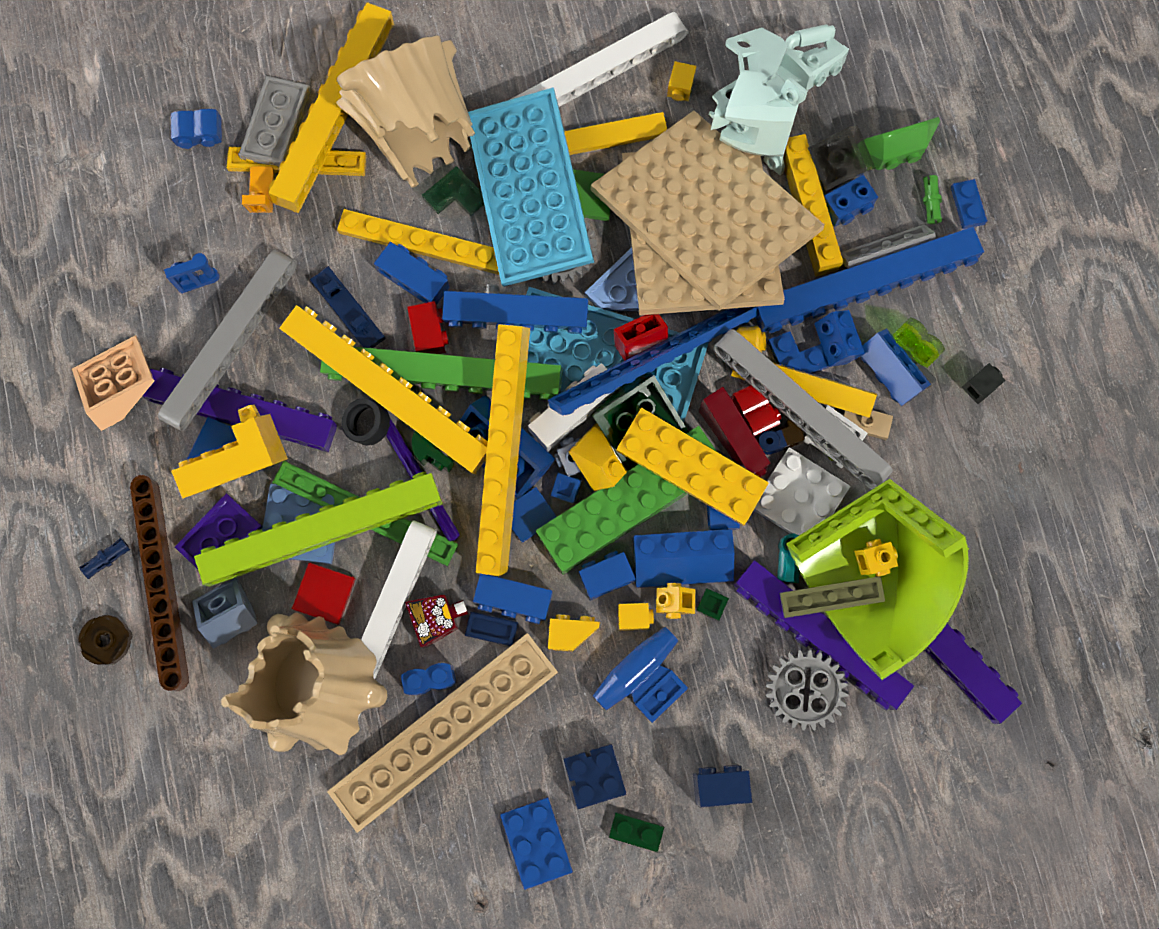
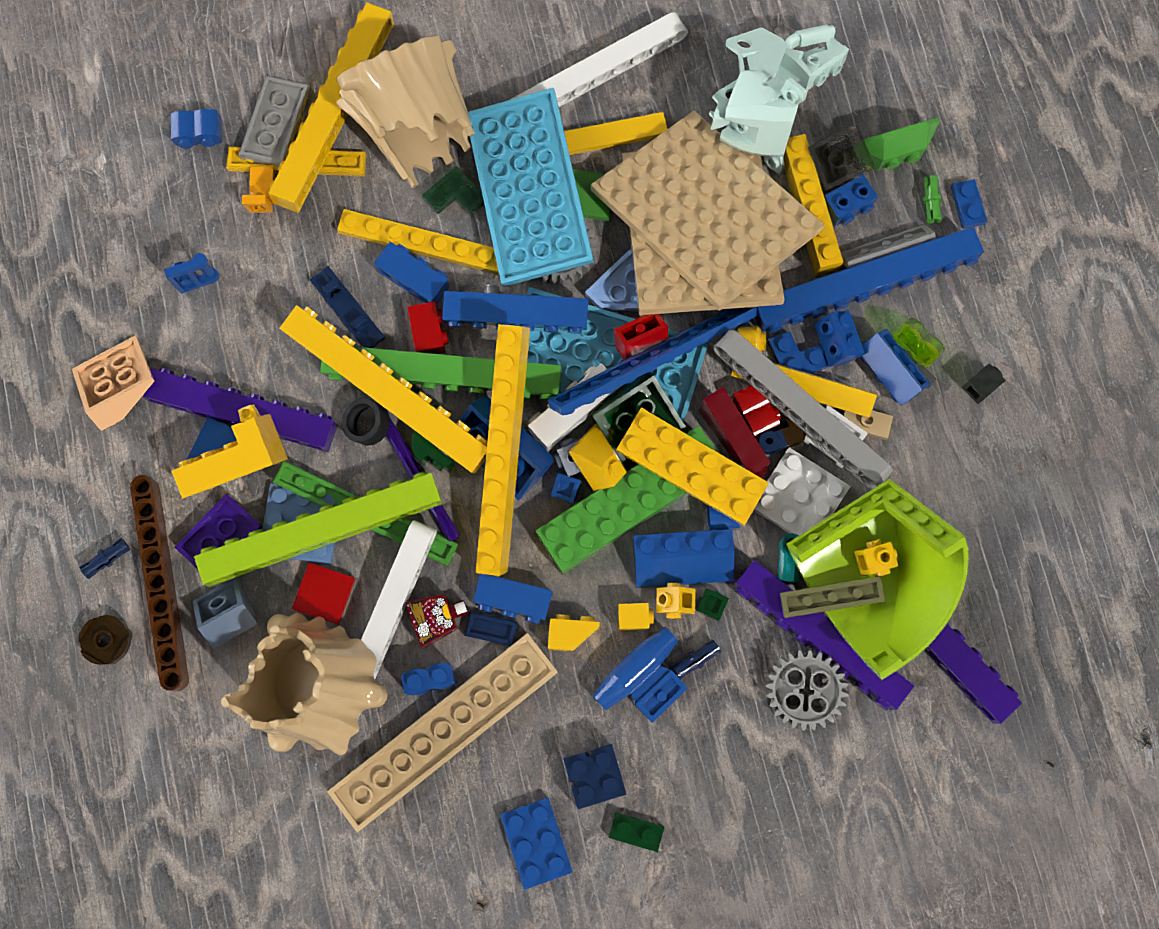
light grey beam [158,250,297,431] -> none
blue piece [512,487,557,543] -> none
blue brick [579,551,636,601] -> none
yellow brick [667,61,697,101] -> none
dark blue piece [693,765,752,807] -> none
none -> dark blue pin [672,639,721,680]

